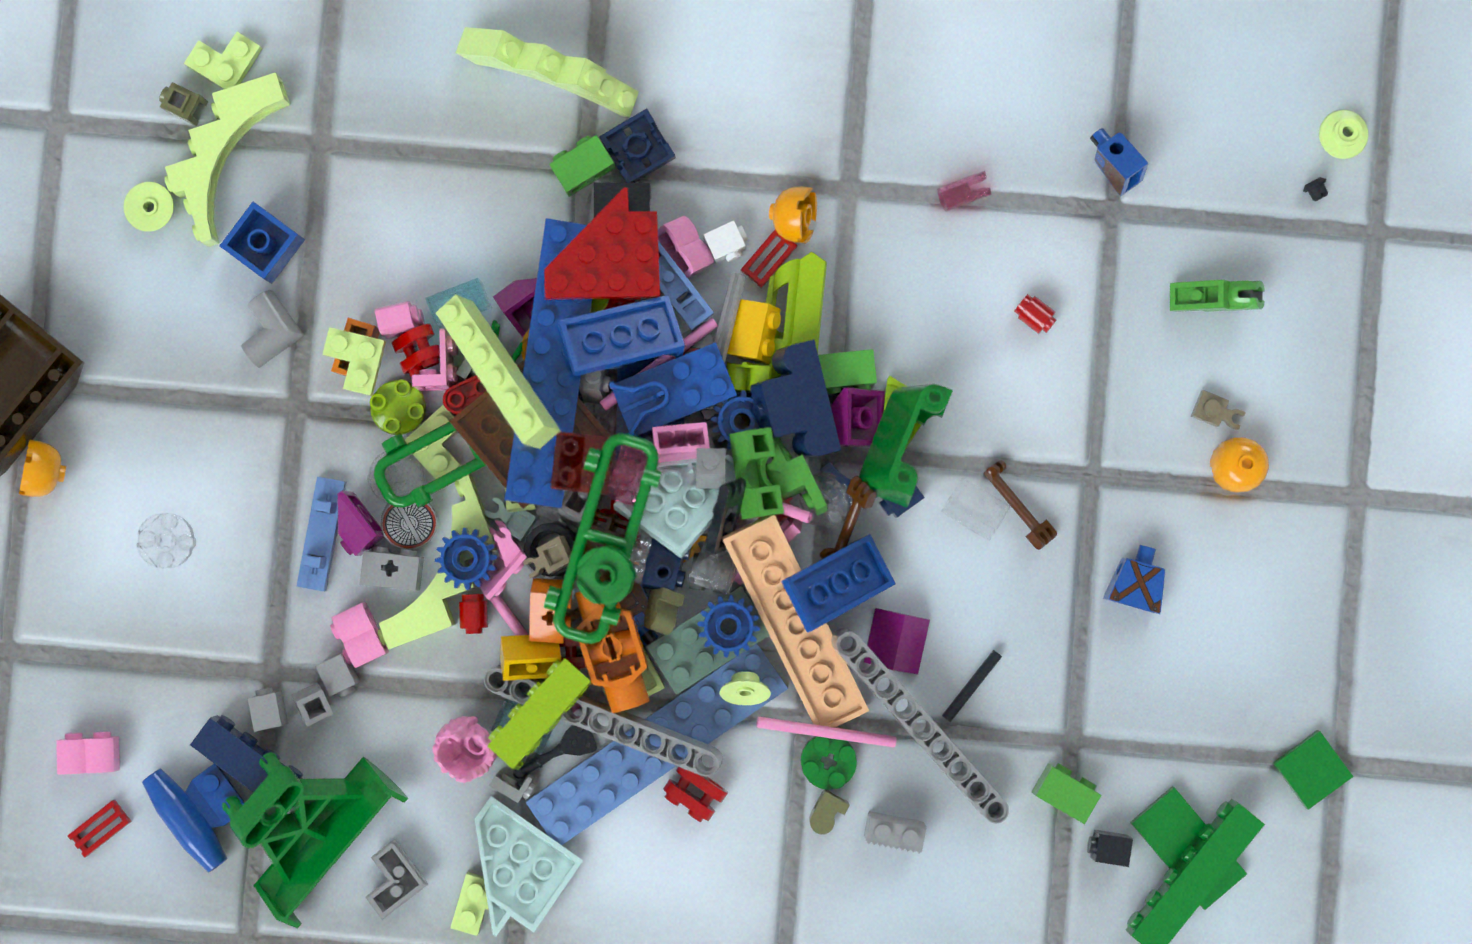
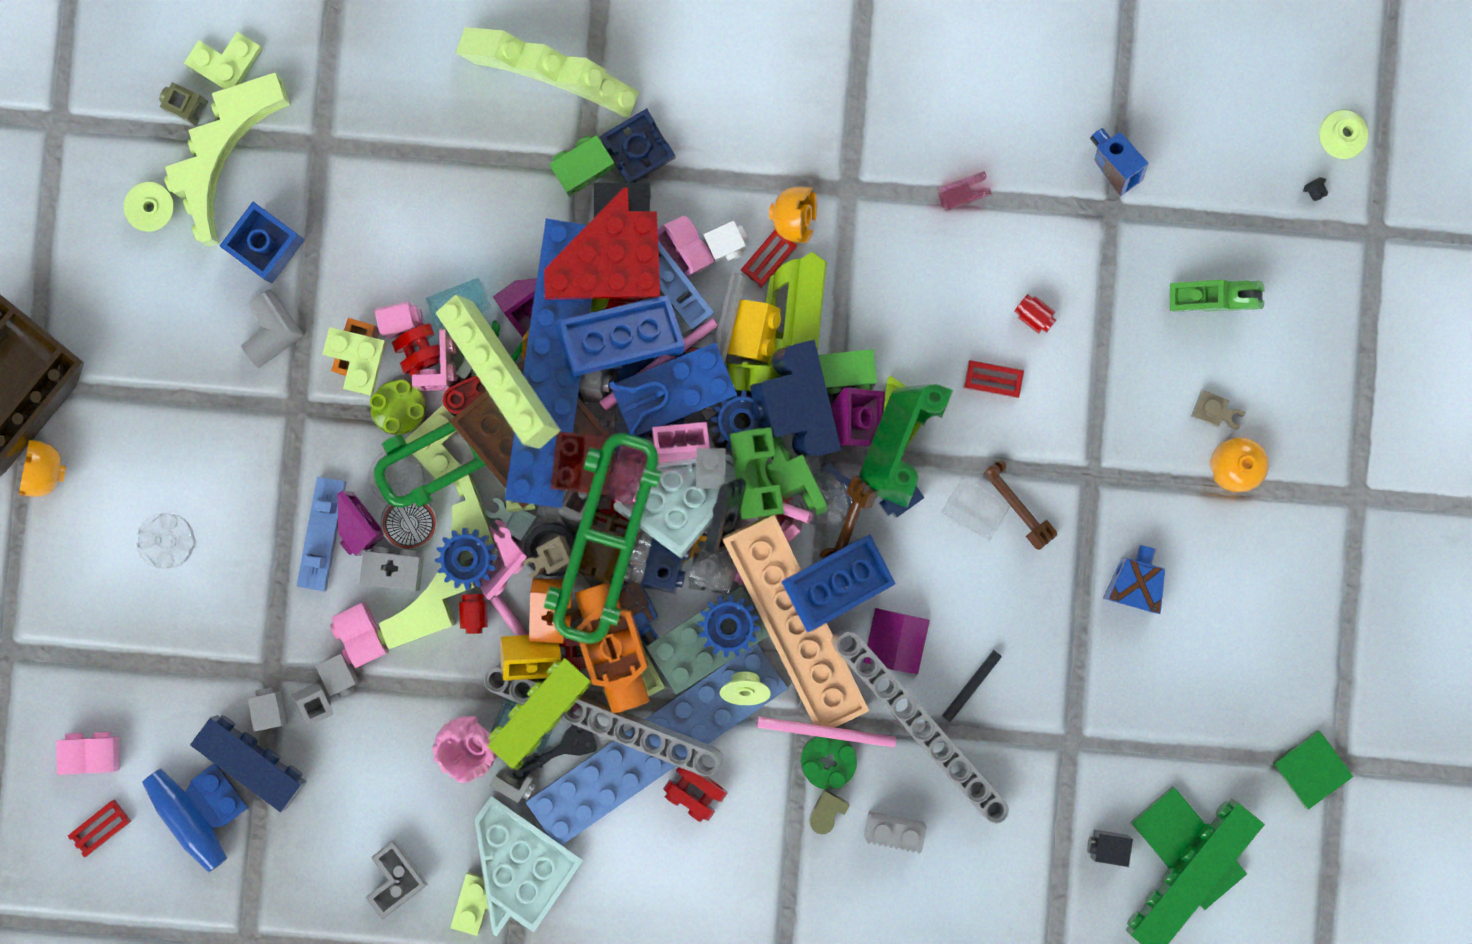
green piece [222,752,408,929] -> none
green plate [576,545,637,605] -> none
olive leg [644,587,685,635] -> none
bright green brick [1032,763,1101,825] -> none
none -> red tile [963,360,1024,398]

